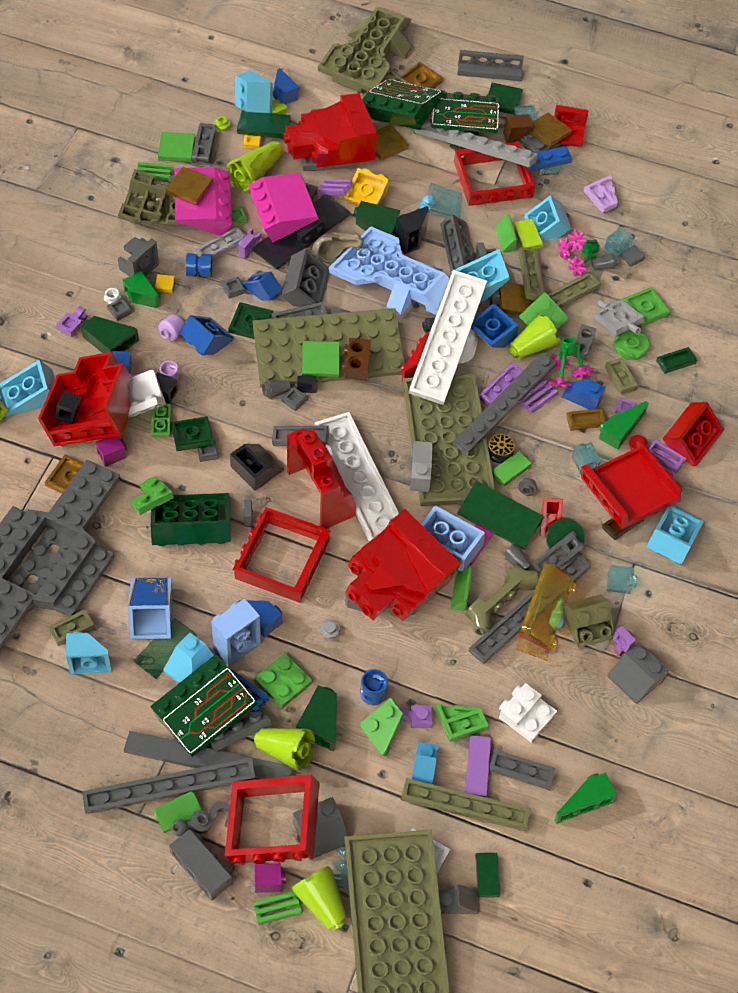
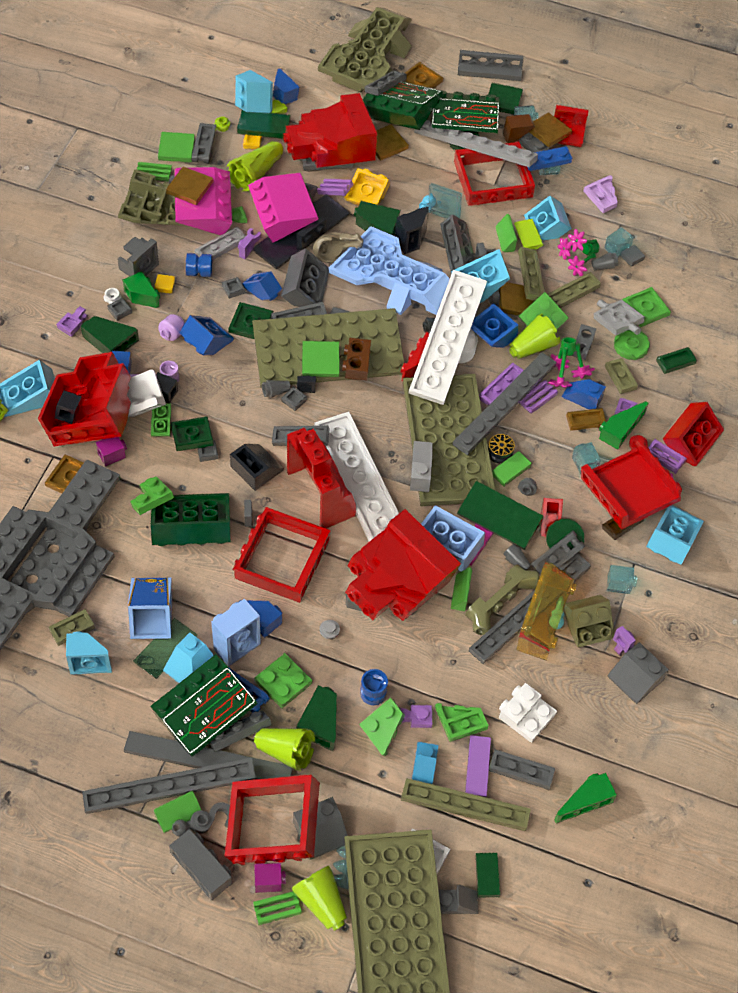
none -> dark grey tile [365,71,407,95]

